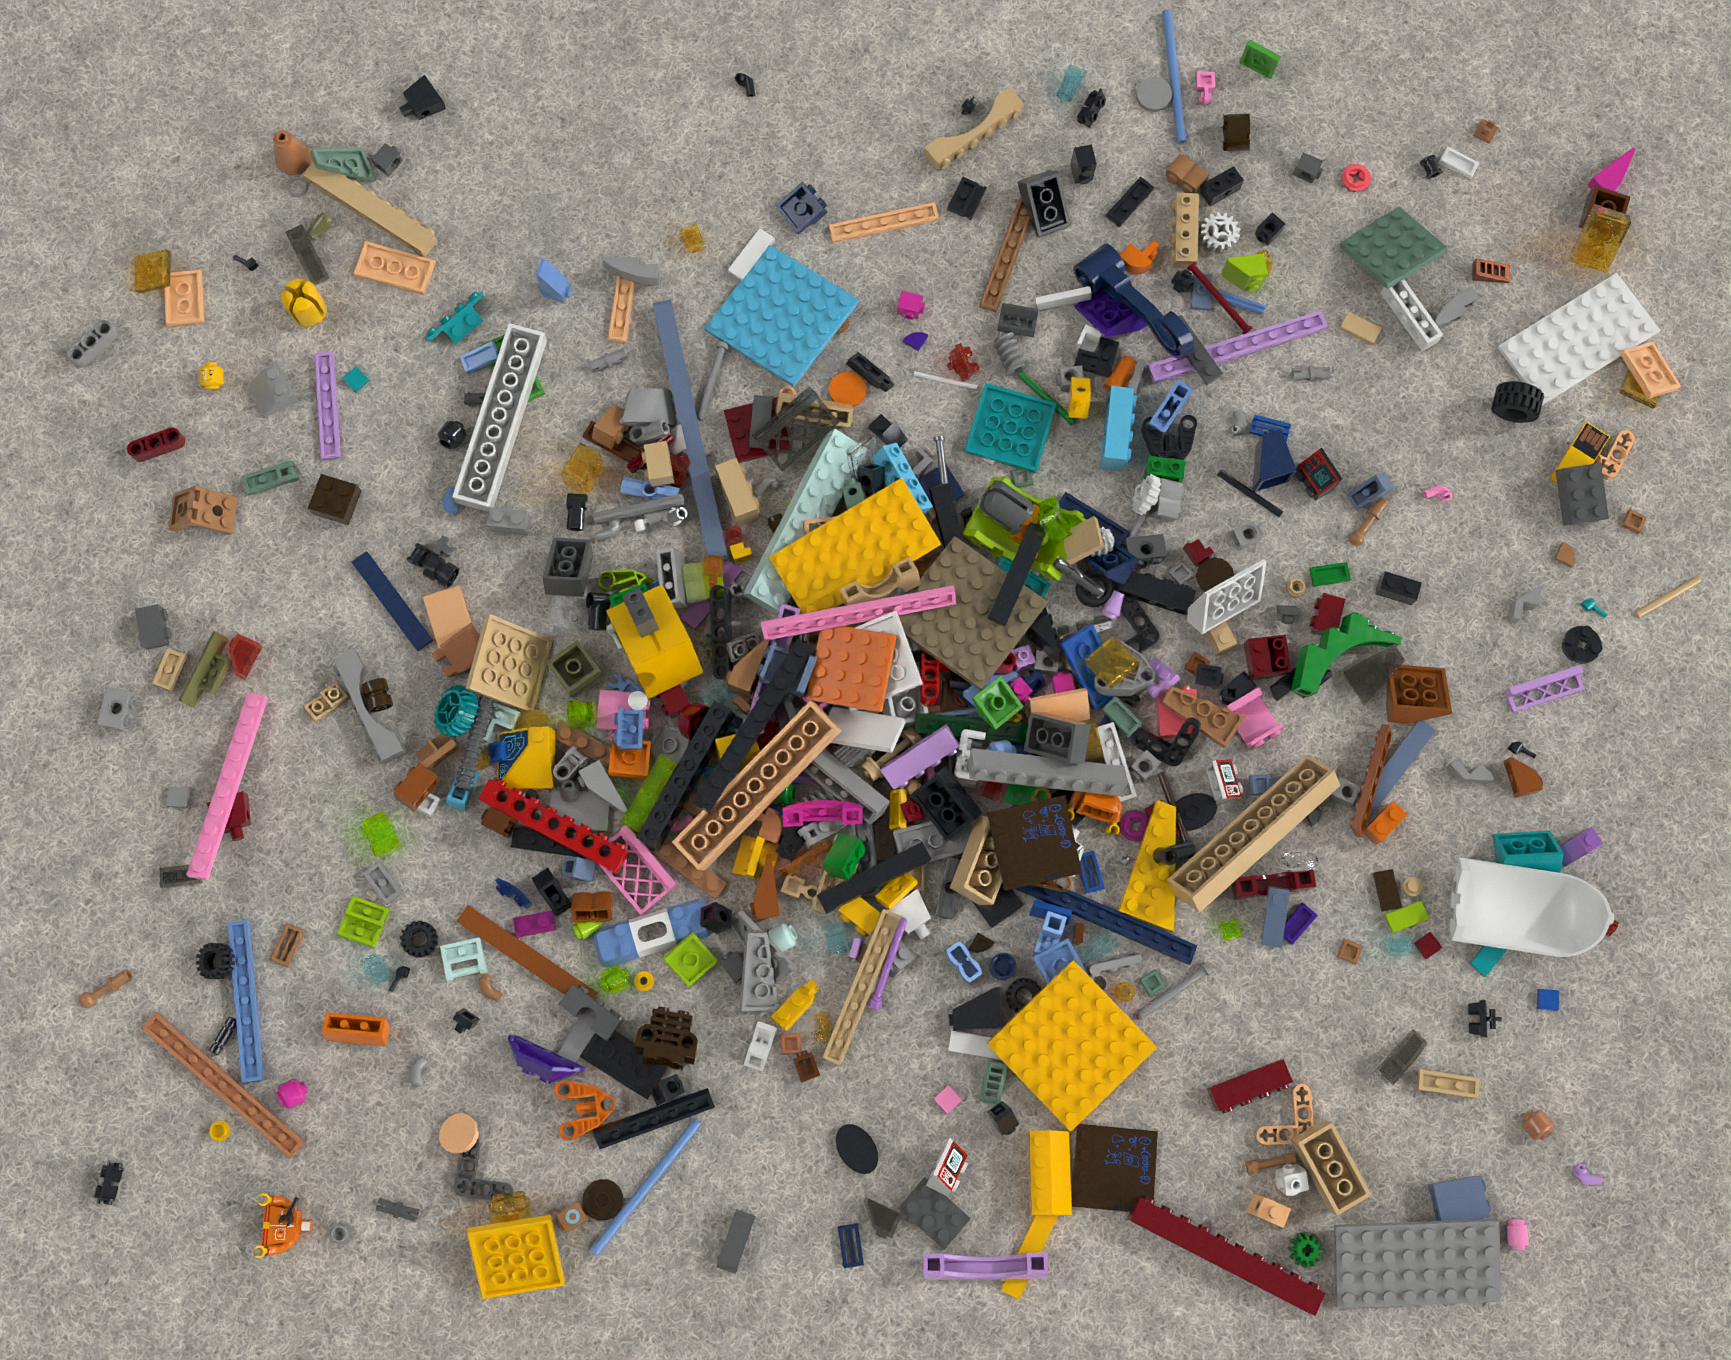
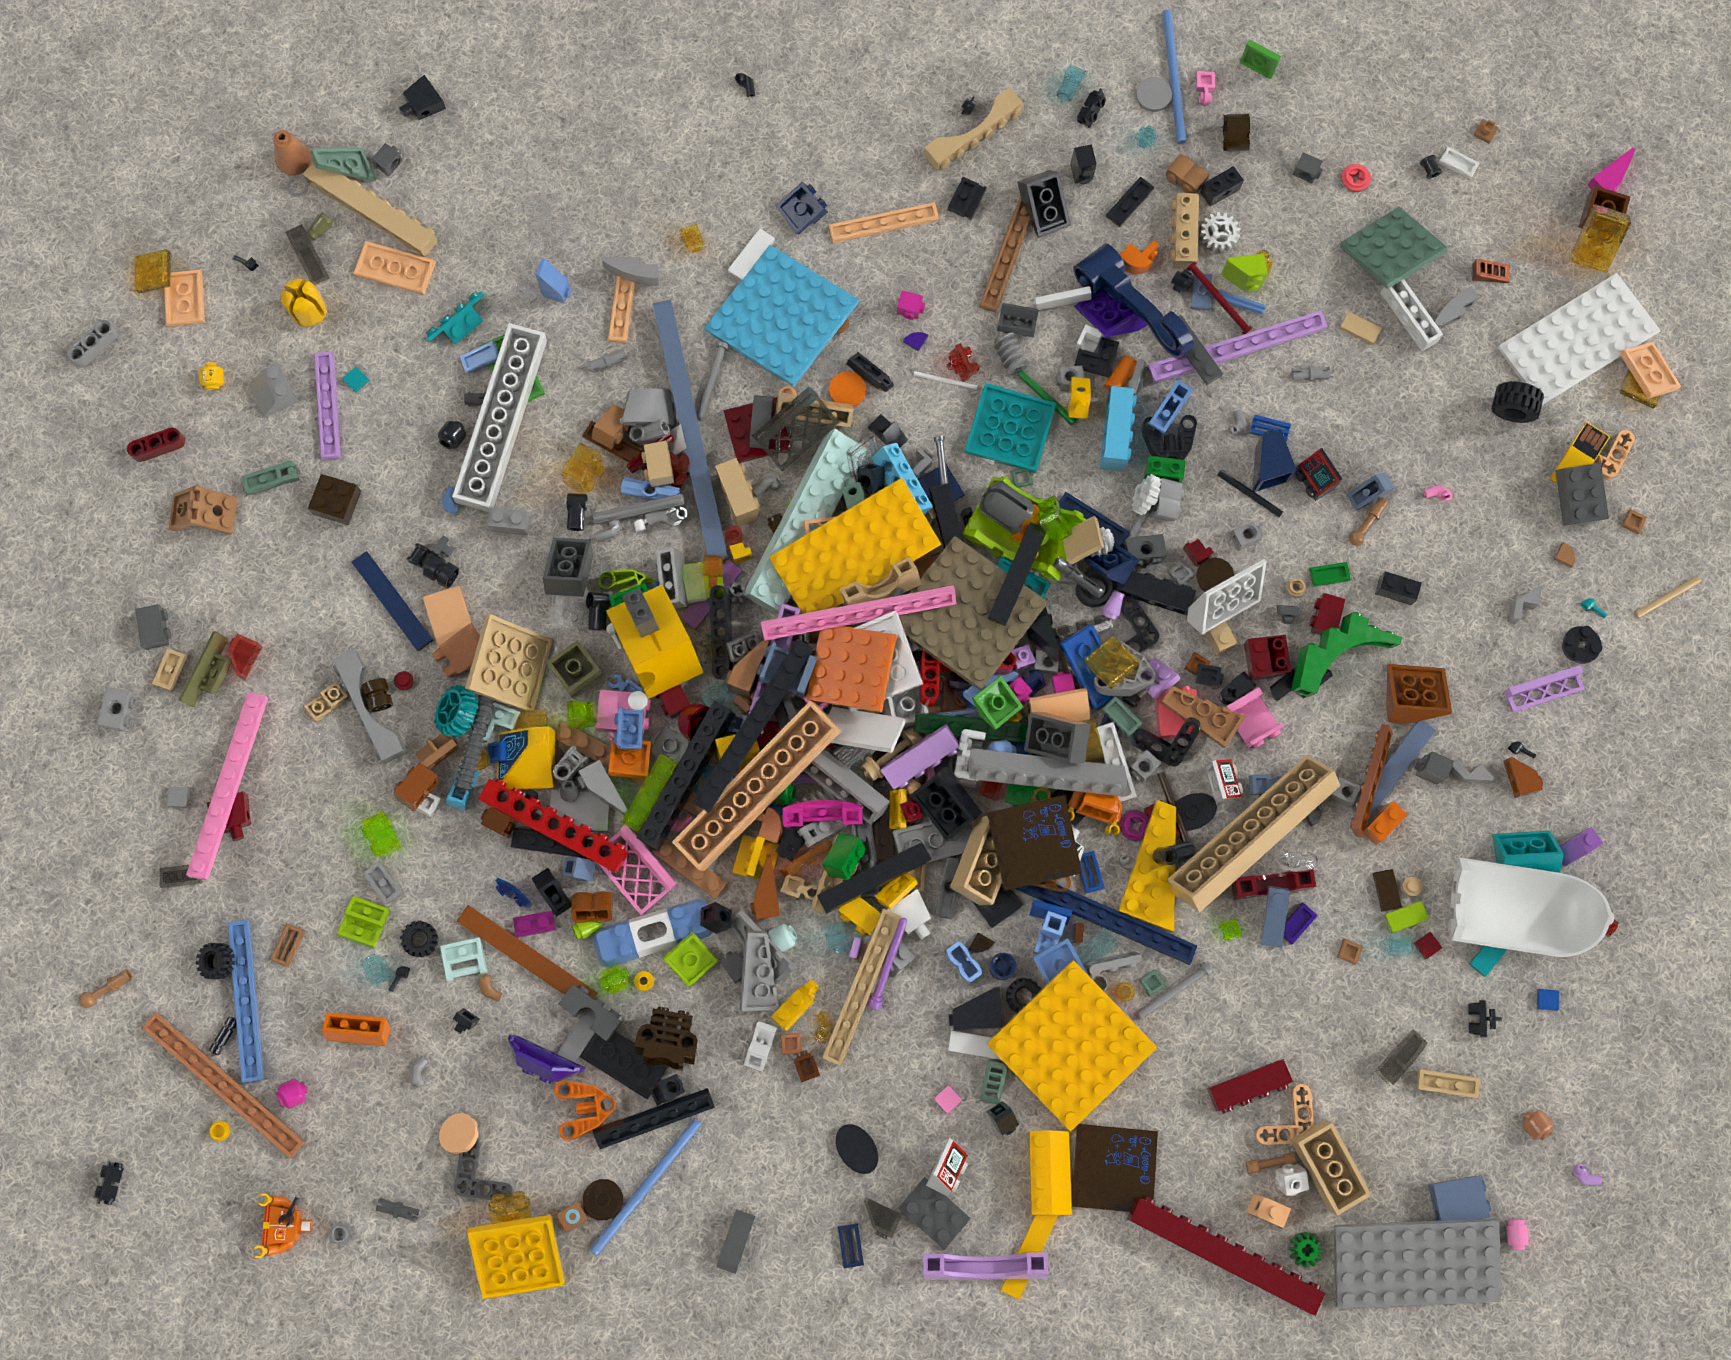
black brick [1255,212,1286,245] -> none
clear smoke wing [1343,644,1405,706] -> none
none -> dark red plate [394,671,414,690]
none -> clear light blue gear [1135,125,1158,149]
none -> dark grey brick [1414,751,1454,785]

